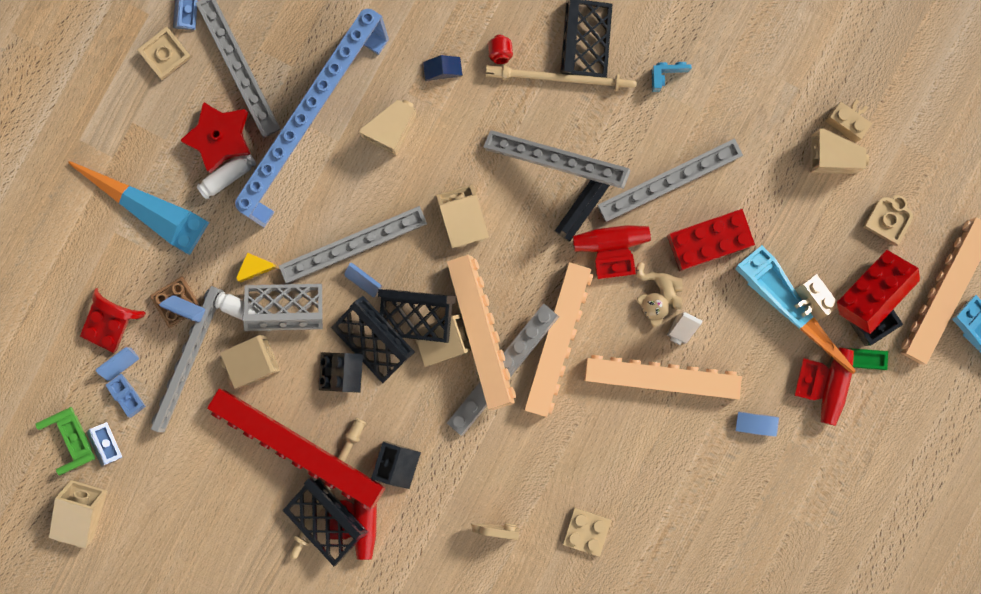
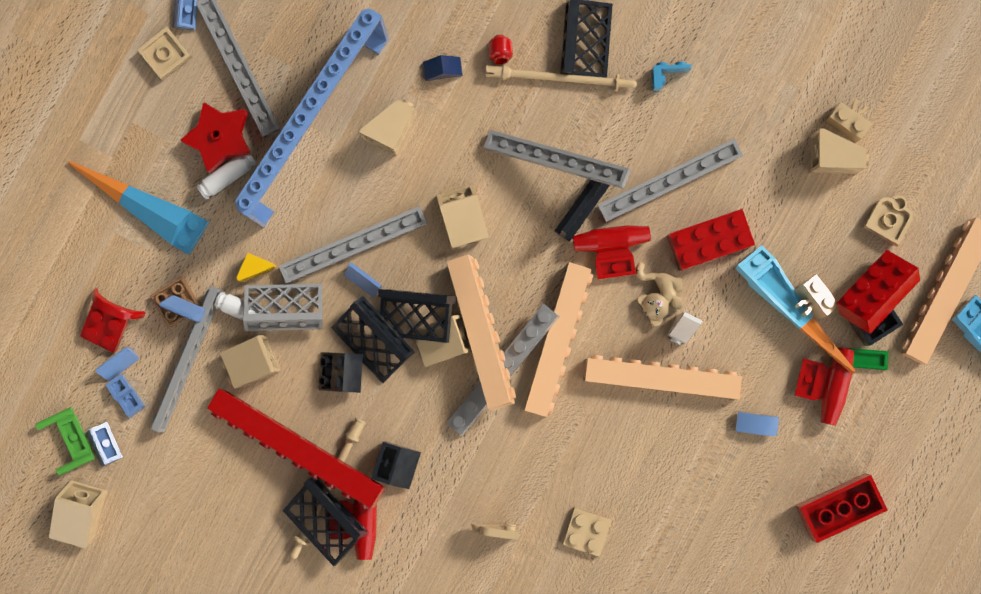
none -> red brick [795,473,888,543]

